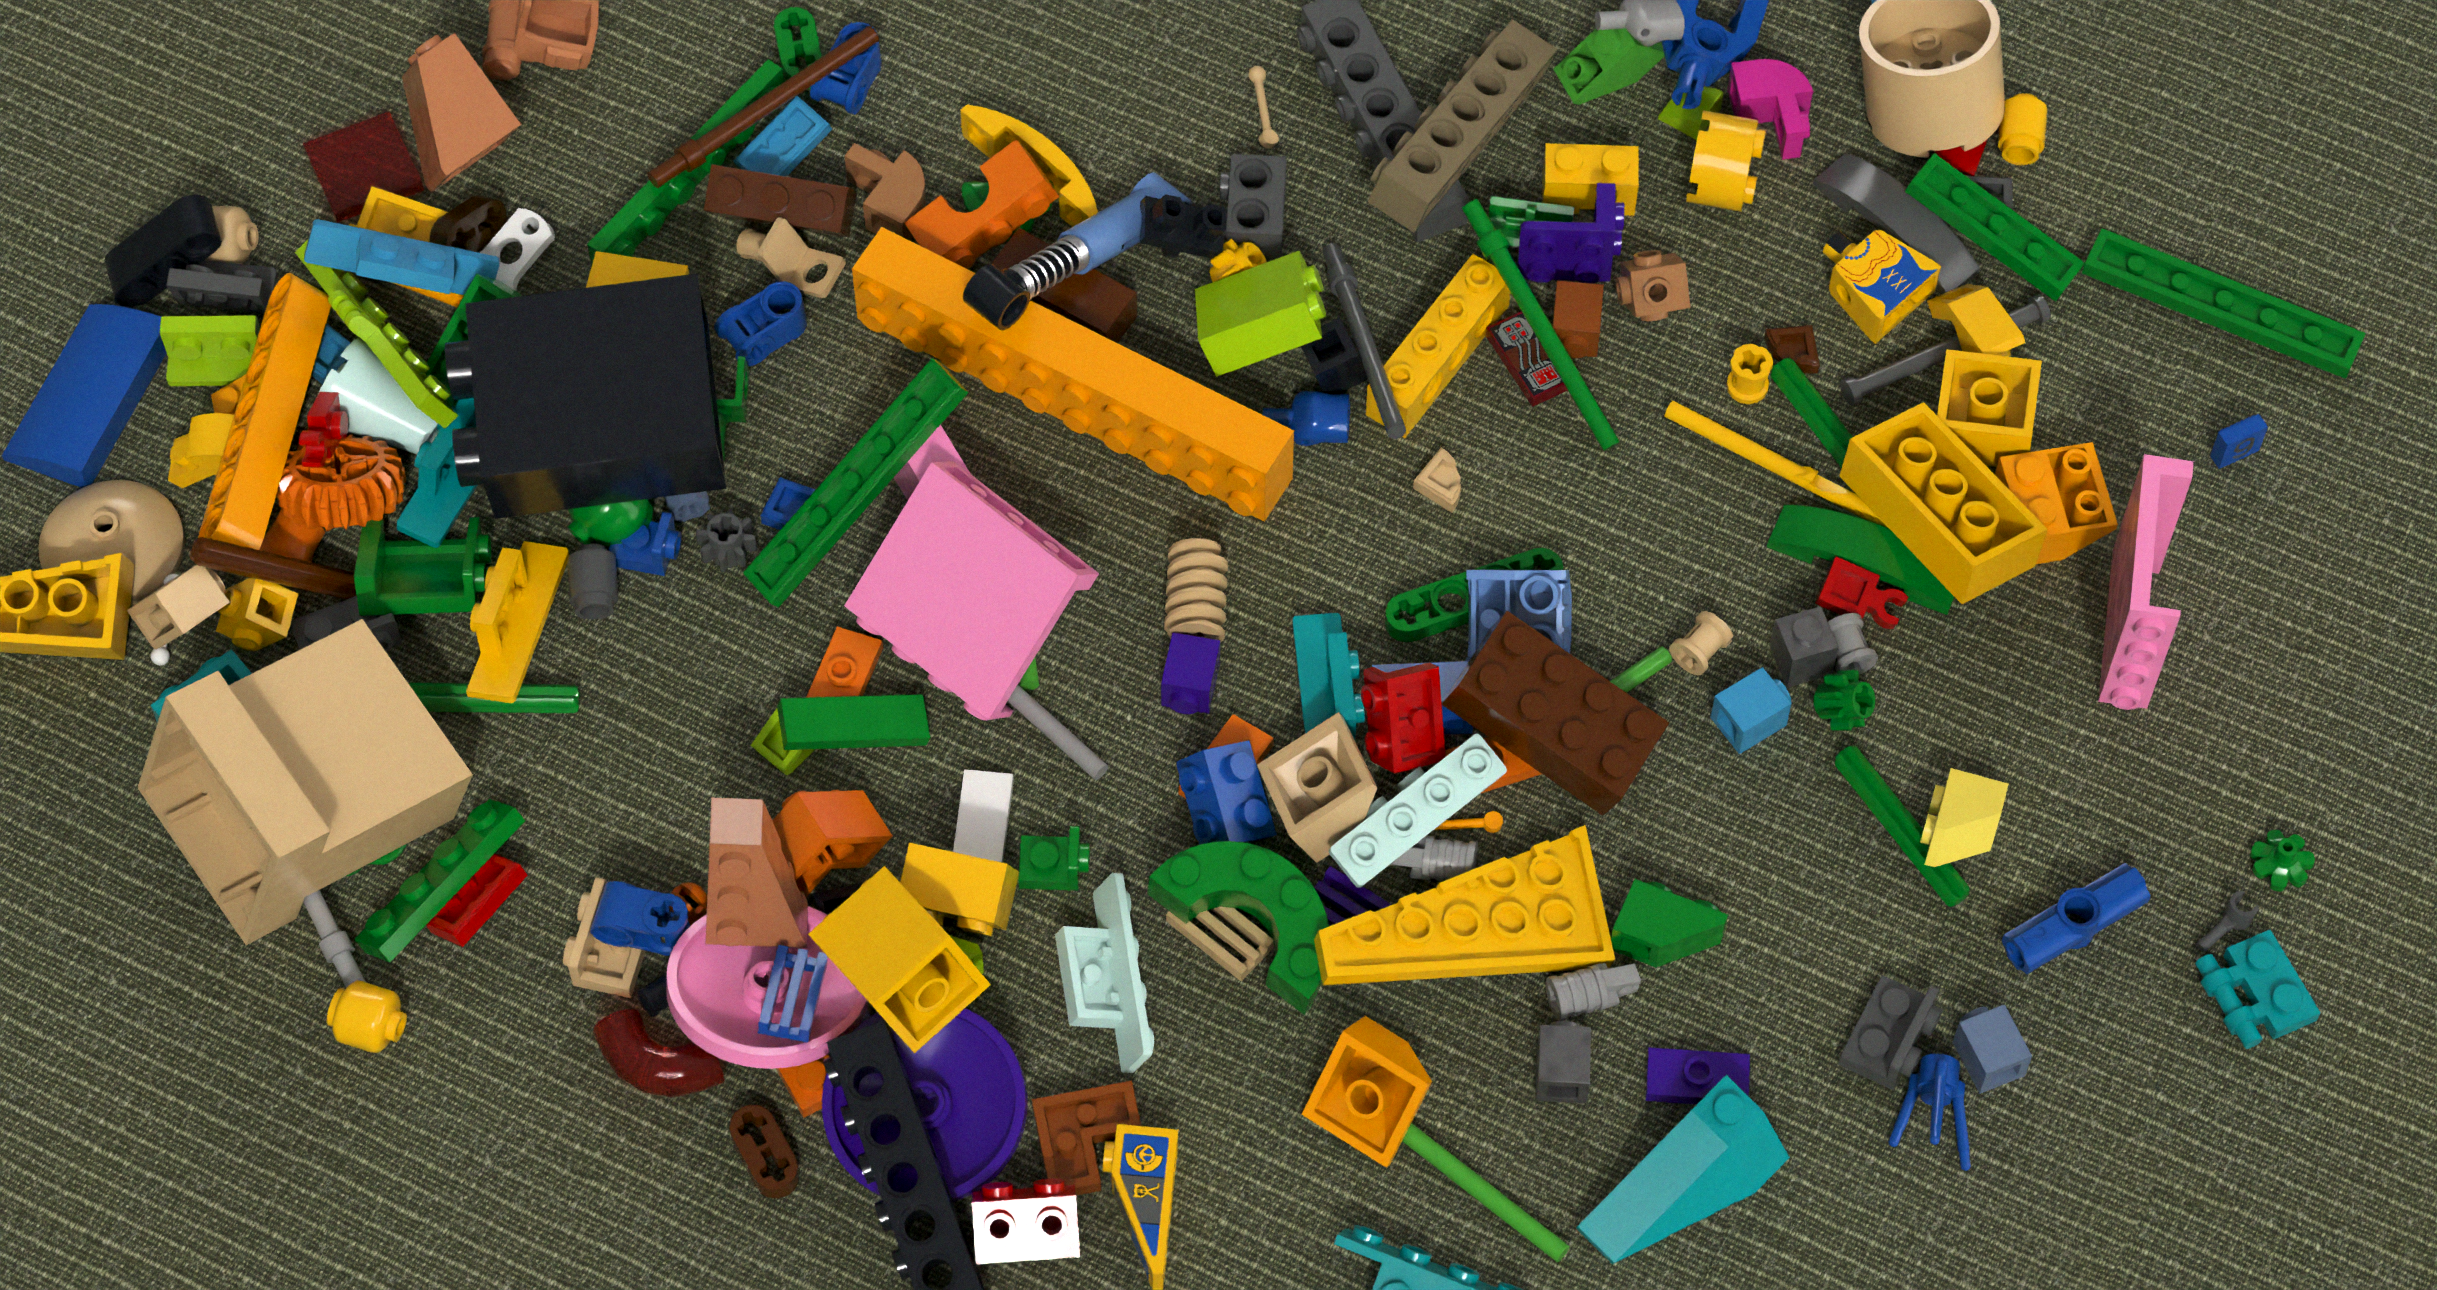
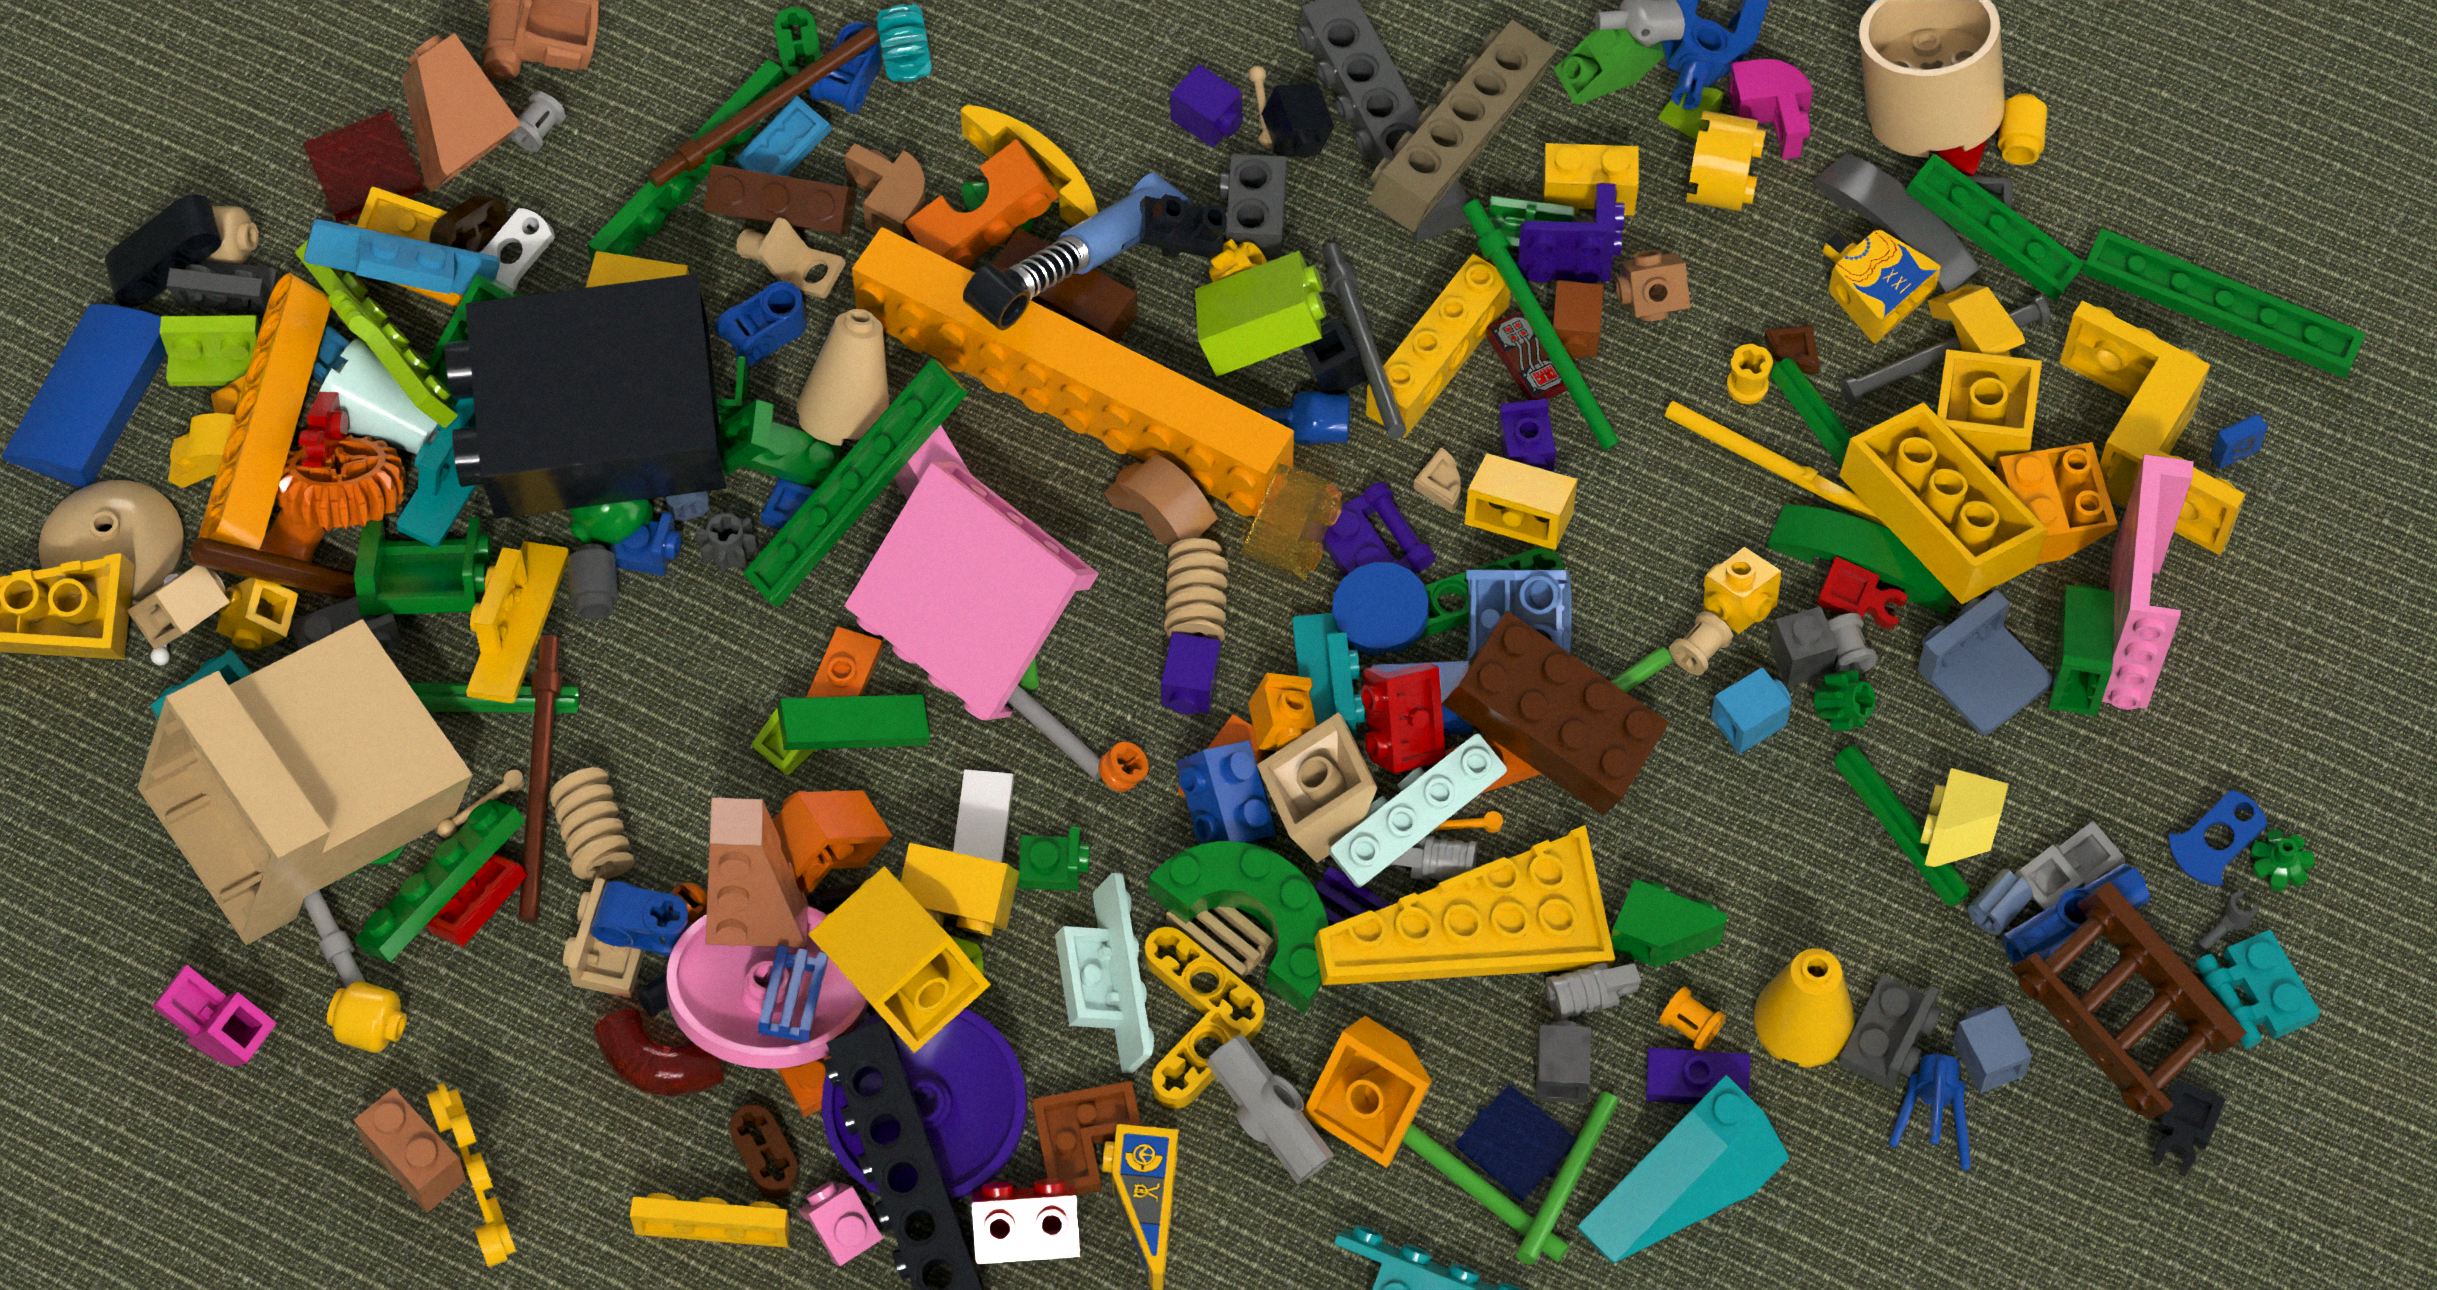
none -> dark pink brick [151,965,277,1066]
none -> nougat brick [354,1088,467,1213]
none -> yellow plant [426,1082,516,1268]
none -> tan hinge [437,770,525,838]
none -> light grey bush [510,91,566,152]
none -> copper bar [518,635,562,922]
none -> tan piece [549,767,635,881]
none -> yellow plate [630,1193,791,1248]
none -> green bracket [720,399,840,489]
none -> tan cone [796,309,890,446]
none -> bright pink bracket [798,1181,883,1266]
none -> teal gear [877,4,932,82]
none -> orange bush [1098,742,1149,792]
none -> medium nougat brick [1104,454,1218,546]
none -> yellow beam [1144,927,1265,1109]
none -> dark purple brick [1170,64,1244,148]
none -> light grey piece [1206,1034,1335,1184]
none -> clear yellow brick [1241,463,1343,581]
none -> light orange brick [1248,673,1317,751]
none -> black brick [1261,83,1334,158]
none -> dark purple plate [1312,482,1436,577]
none -> blue tile [1332,562,1429,655]
none -> clear blue piece [1455,1085,1576,1202]
none -> yellow brick [1464,453,1578,550]
none -> dark purple brick [1498,399,1556,472]
none -> bright green bar [1516,1092,1619,1265]
none -> light orange bush [1659,986,1727,1051]
none -> yellow brick [1703,547,1781,634]
none -> yellow cone [1753,949,1855,1068]
none -> sand blue bracket [1917,590,2052,735]
none -> sand blue piece [1967,869,2033,935]
none -> reddish brown fence [2010,881,2247,1120]
none -> light grey slope [2014,821,2125,911]
none -> green slope [2048,584,2114,716]
none -> yellow bracket [2059,300,2246,555]
none -> black plate [2153,1080,2226,1176]
none -> blue piece [2169,790,2267,887]

